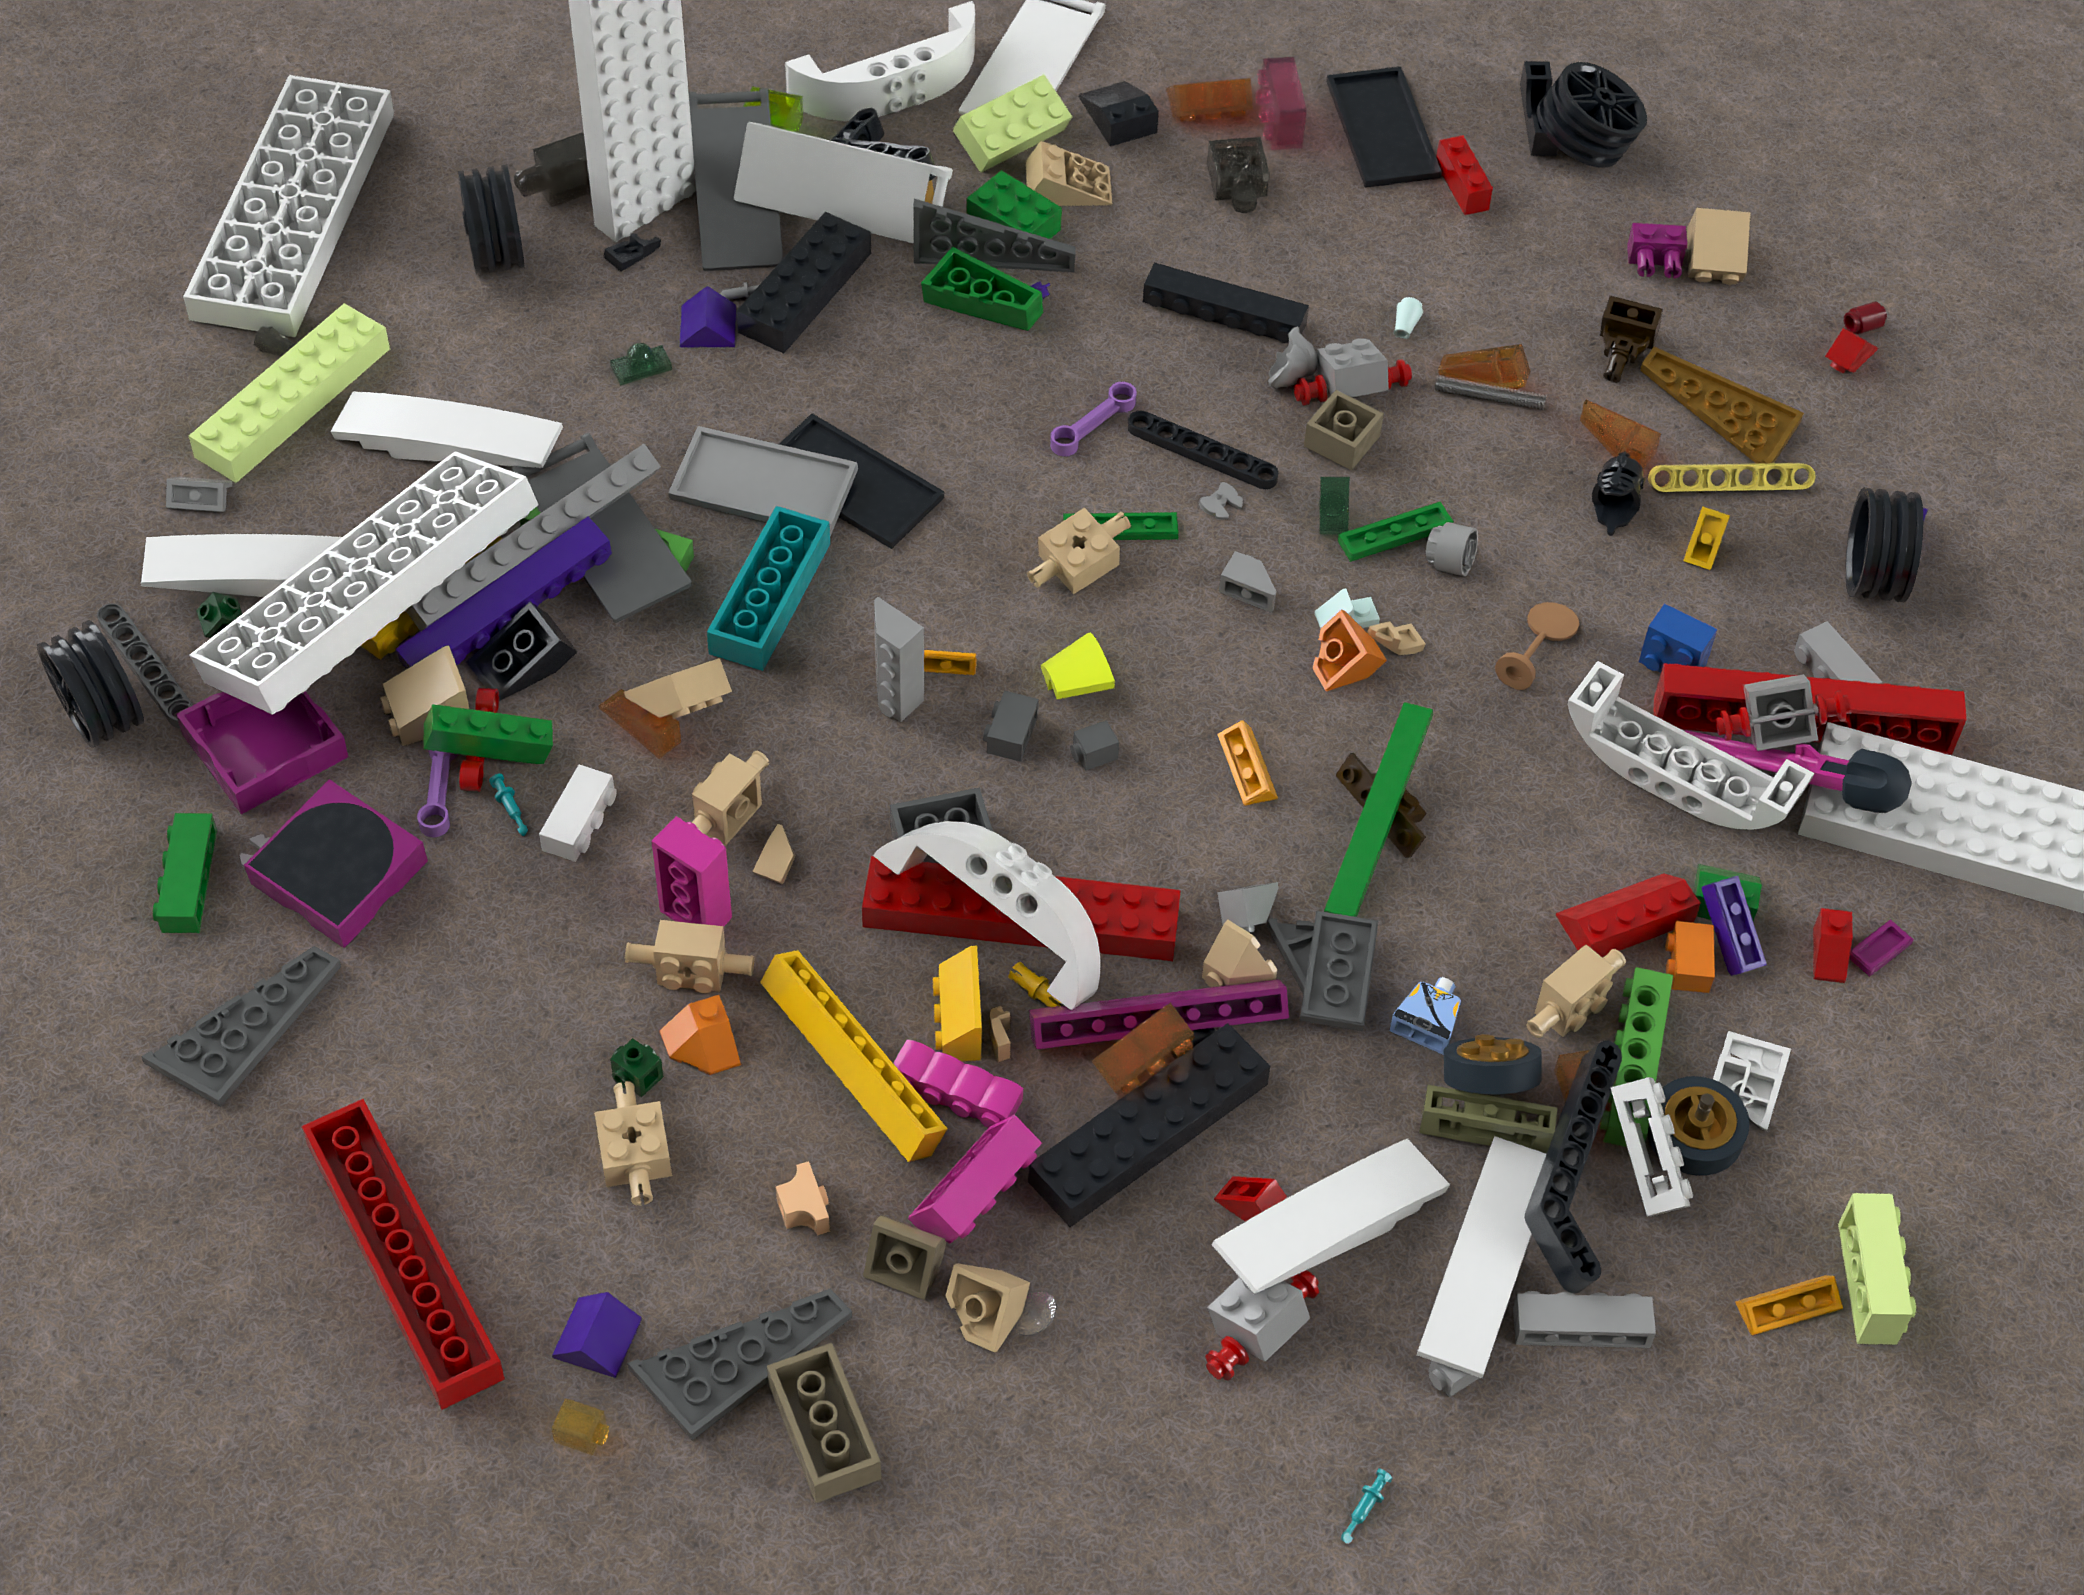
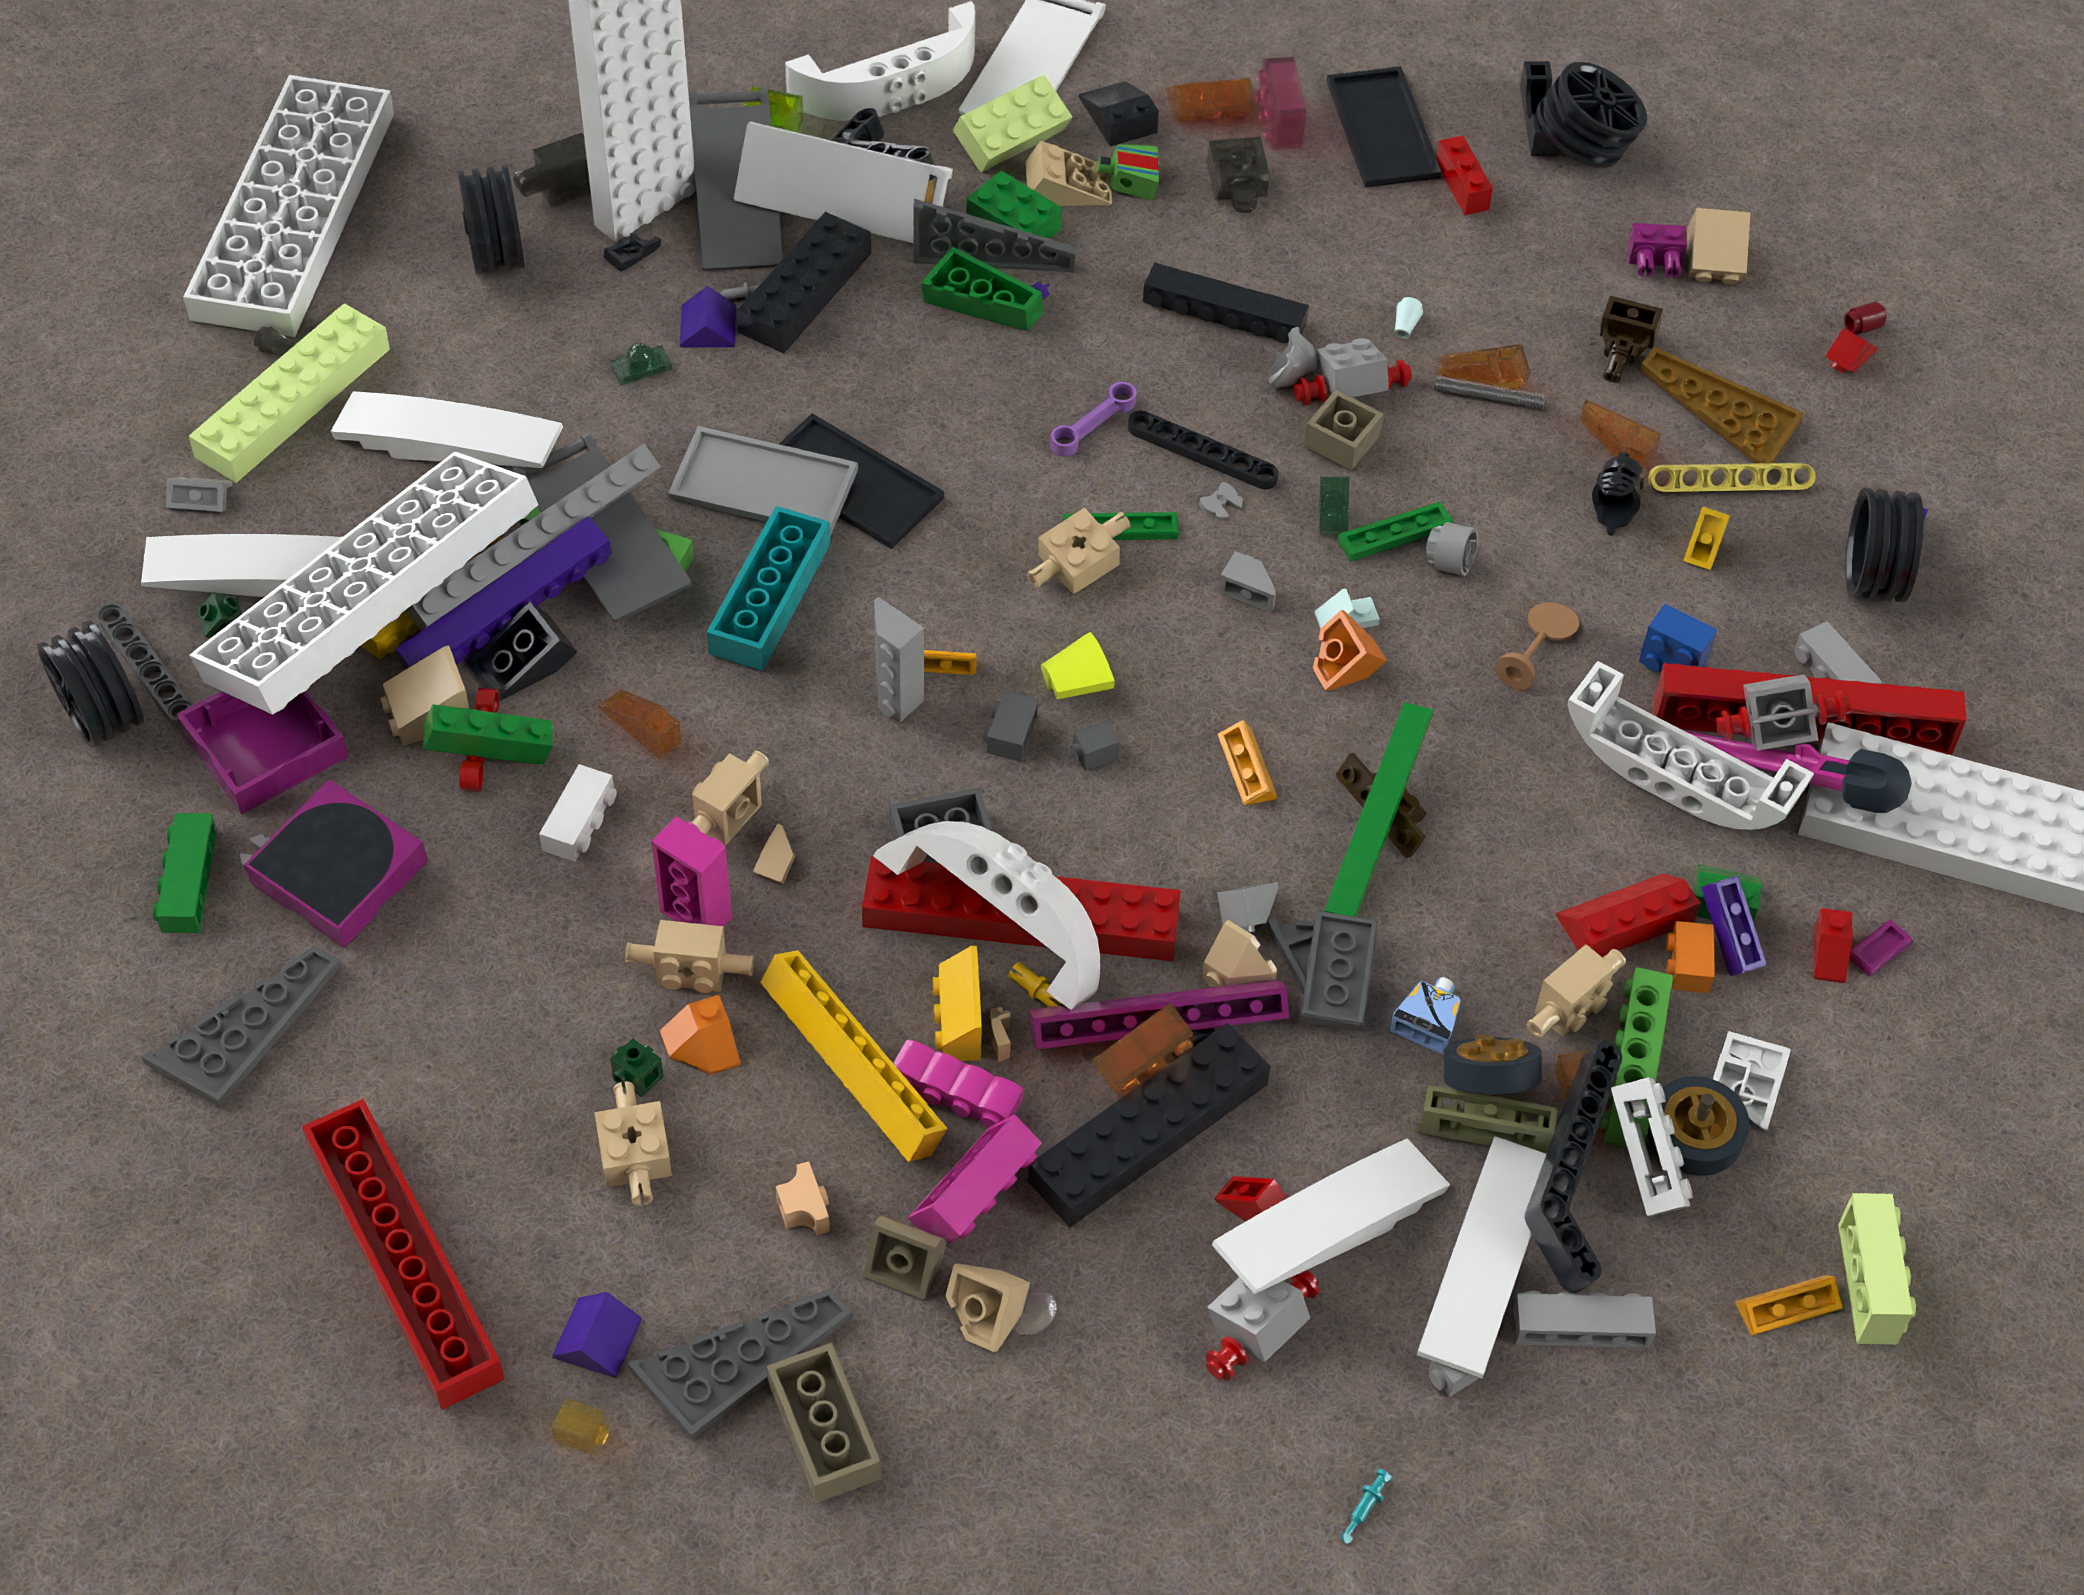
medium lavender piece [417,750,458,837] -> none
teal piece [489,773,528,836] -> none
tan slope [624,658,732,719] -> none
tan slope [1367,621,1426,655] -> none
none -> bright green torso [1097,144,1159,199]

